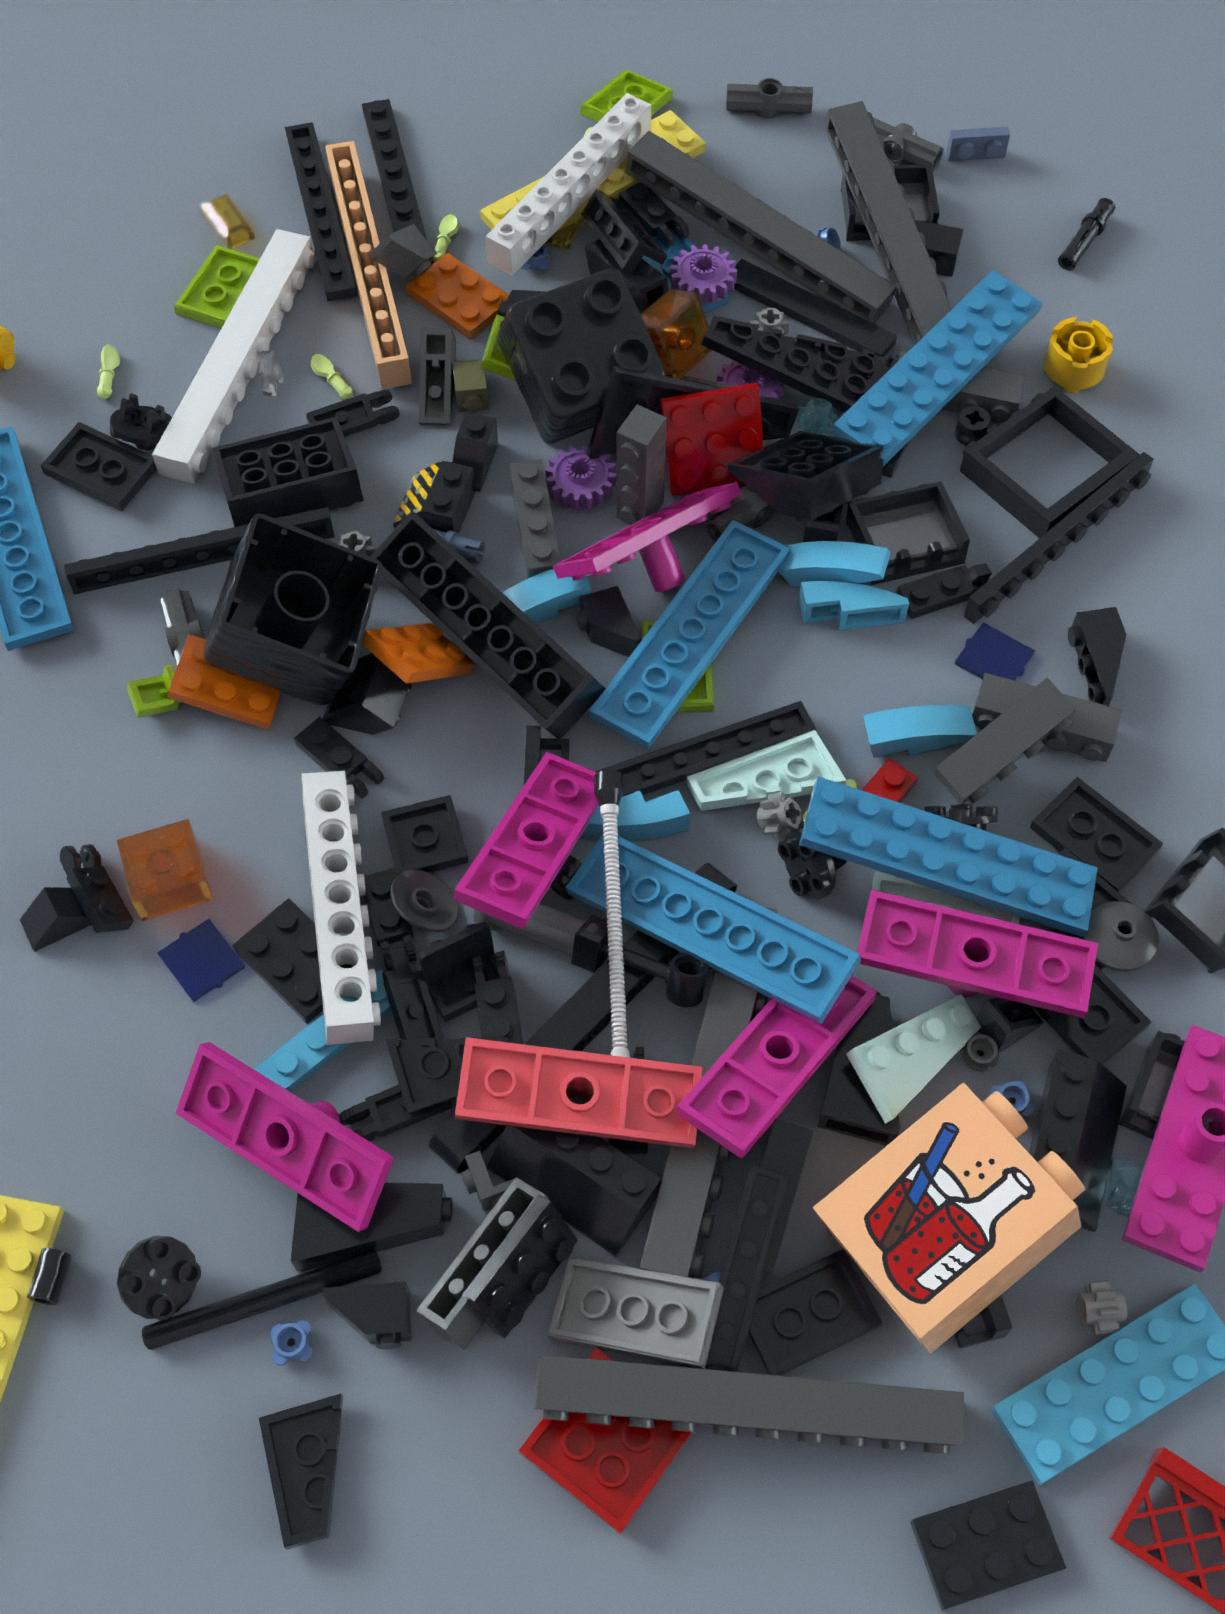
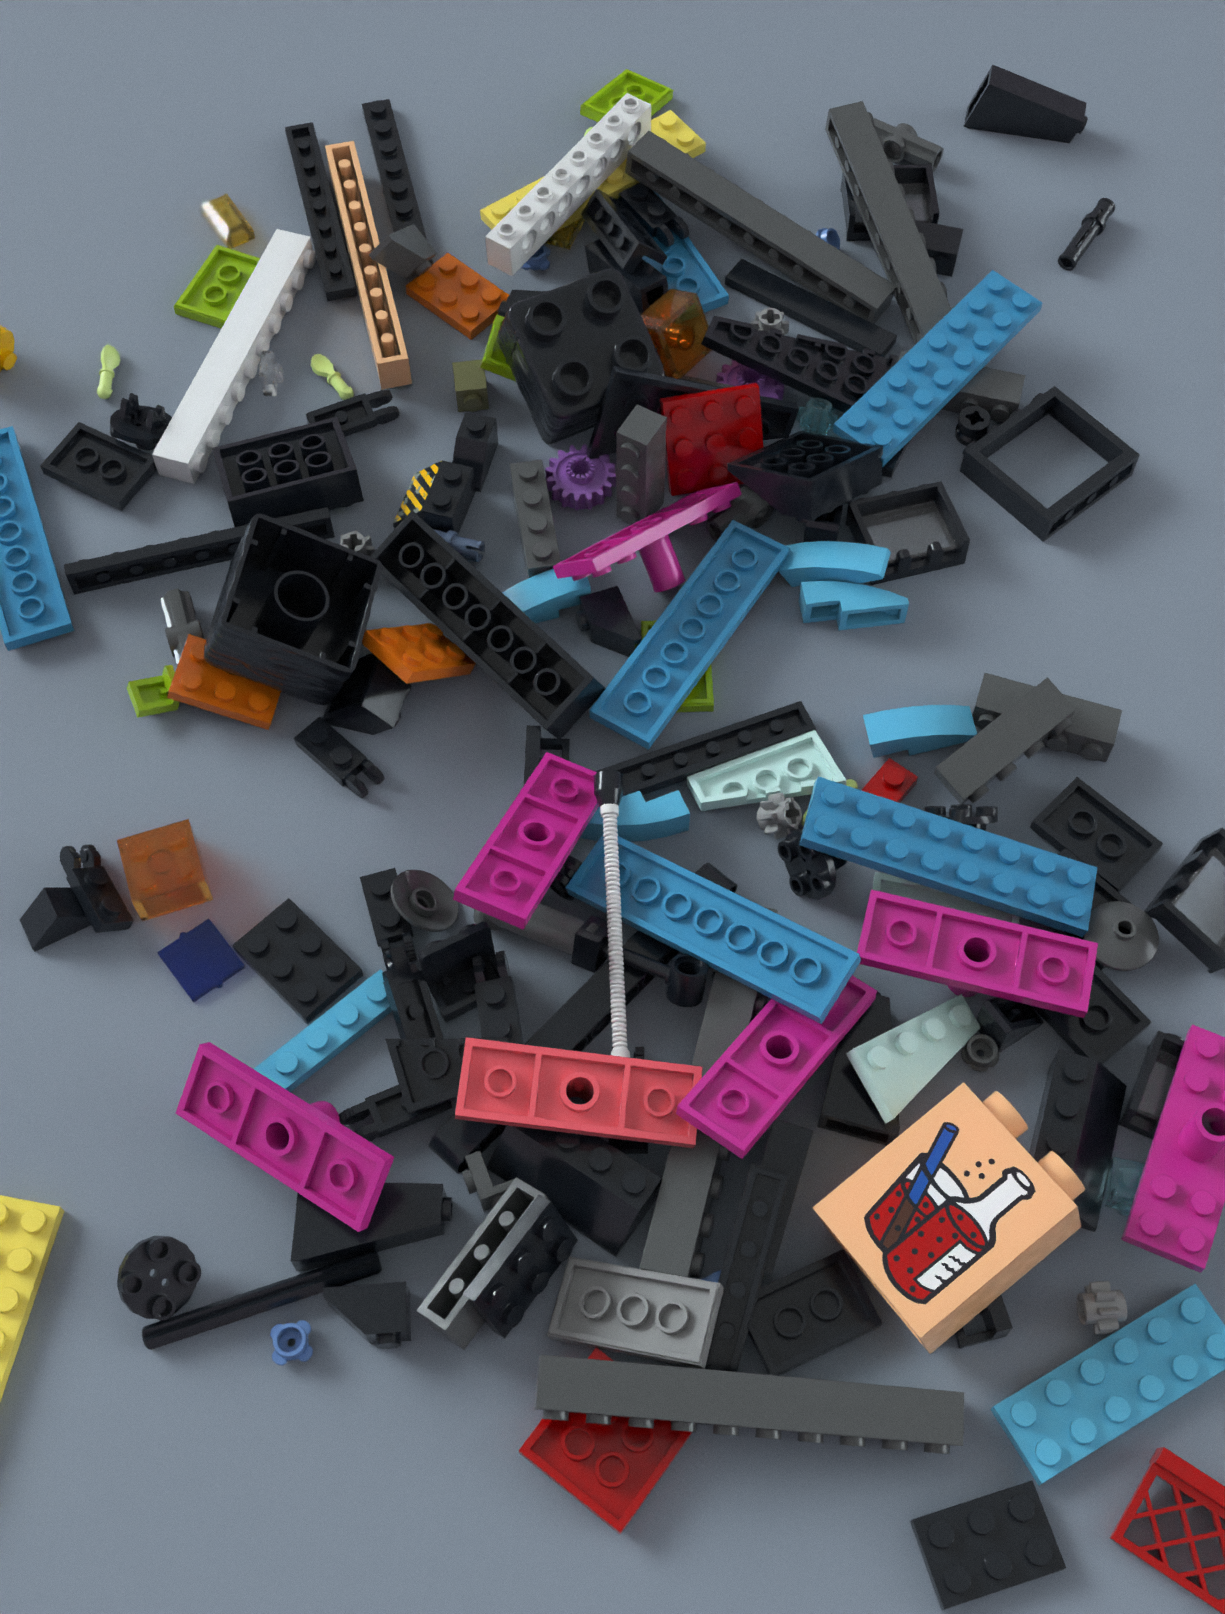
black piece [27,1248,71,1305] -> none
black wing [259,1393,343,1550] -> none
white brick [301,771,381,1045] -> none
black plate [381,795,469,876] -> none
dark grey slope [419,328,456,425] -> none
yellowish green piece [432,214,459,263] -> none
medium lavender gear [670,244,737,305] -> none
dark grey piece [726,78,813,119] -> none
black hinge [896,563,992,619] -> none
sand blue plate [946,127,1010,161] -> none
clear blue piece [954,622,1035,681] -> none
black plate [964,452,1154,624] -> none
medium blue plate [989,1081,1034,1118] -> none
yellow brick [1043,317,1113,394] -> none
black slope [1068,607,1126,706] -> none
none -> black slope [964,65,1088,143]

